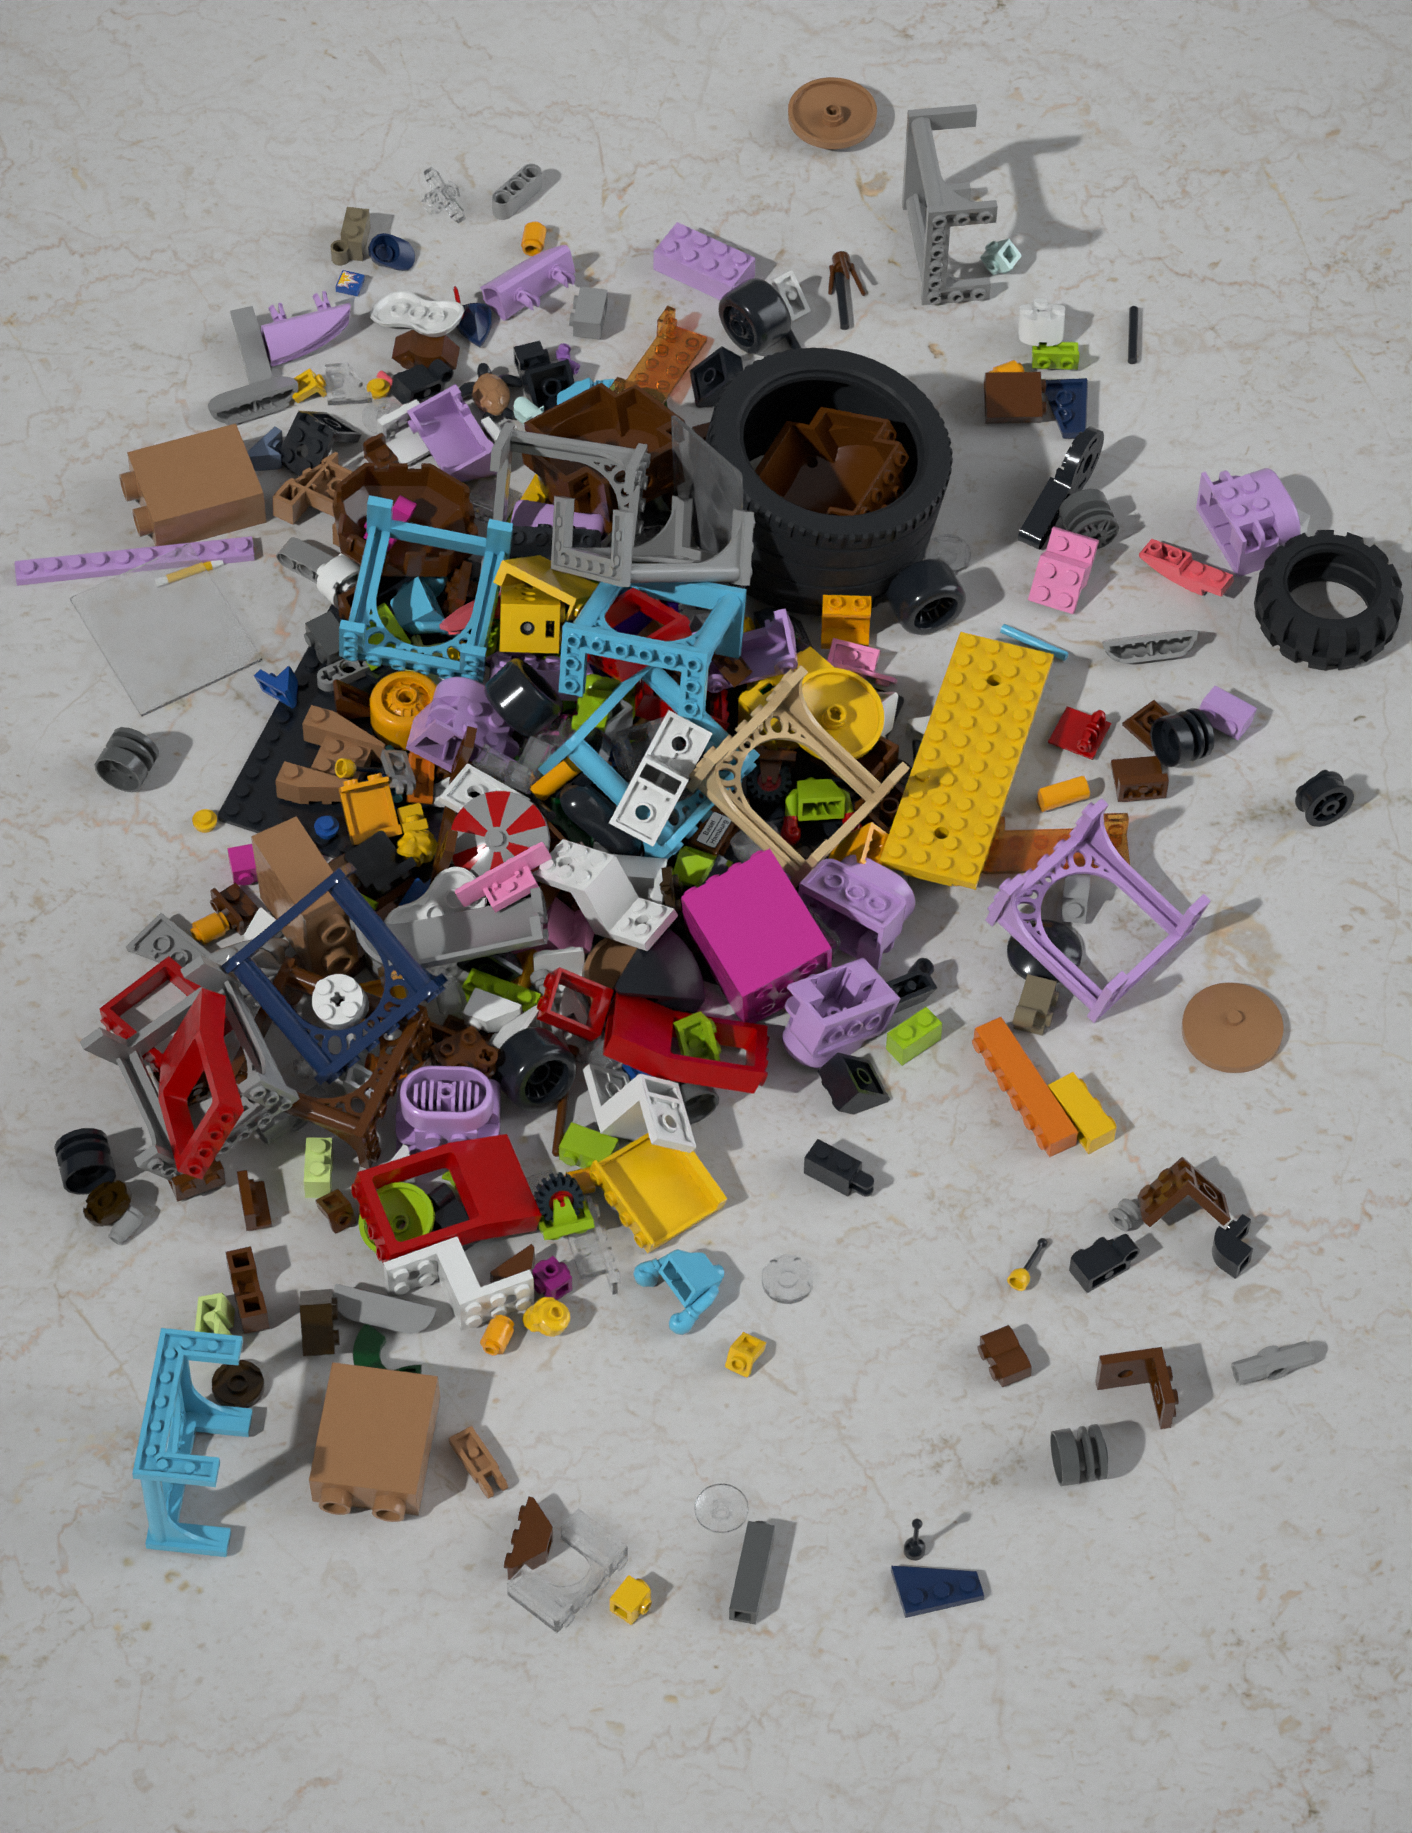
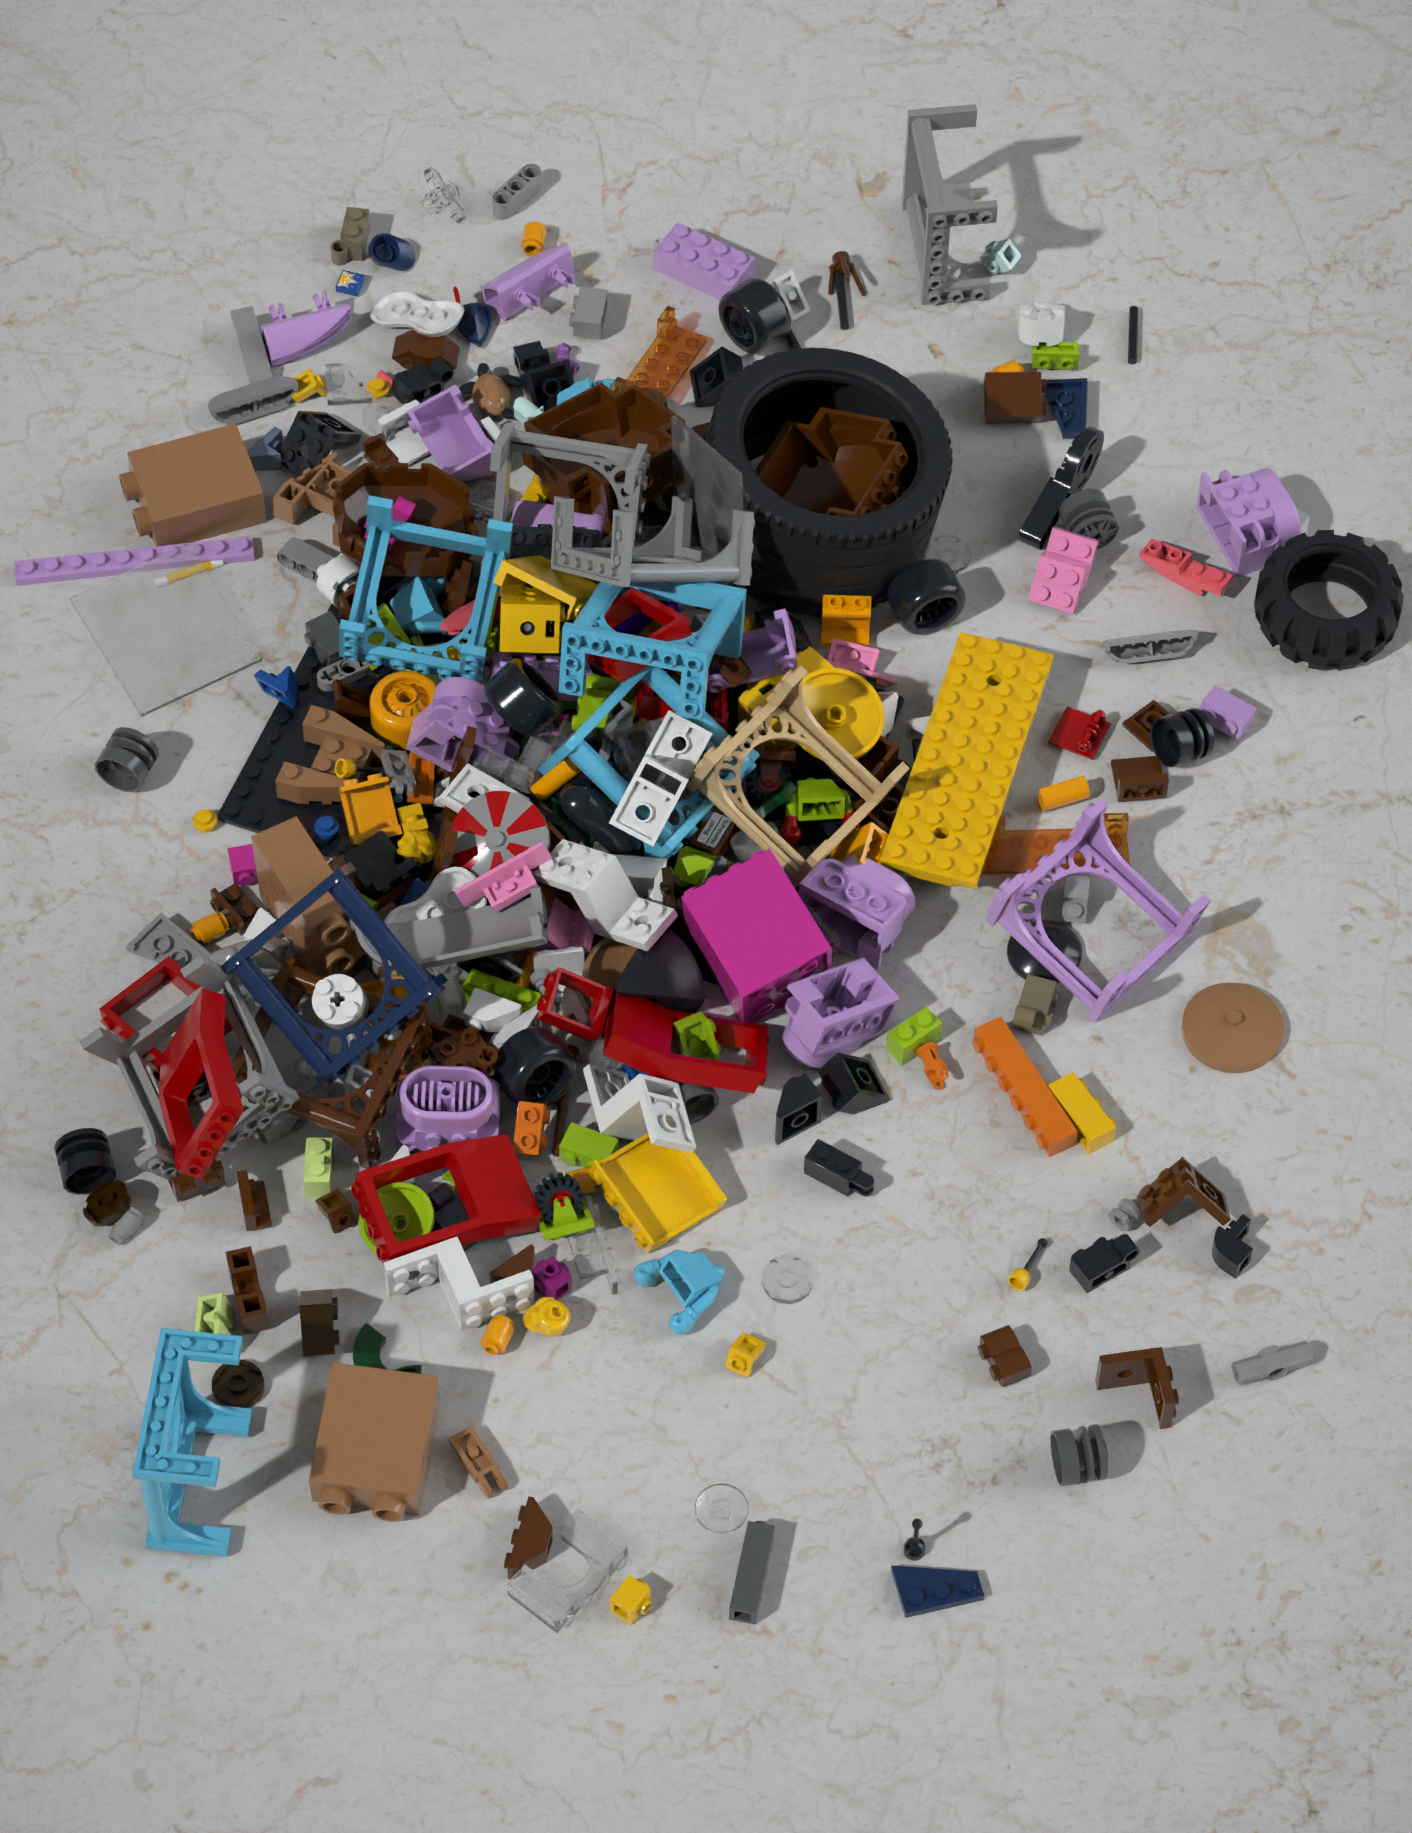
light grey brick [333,1284,437,1334] -> none
medium nougat dish [788,77,877,149] -> none
black hinge [886,958,937,1014] -> none
medium azure bar [1000,624,1069,661] -> none
black wheel [1295,770,1354,827] -> none
none -> orange bracket [513,1101,551,1155]
none -> dark green tile [751,782,797,819]
none -> black slope [775,1073,822,1145]
none -> orange piece [916,1042,949,1090]

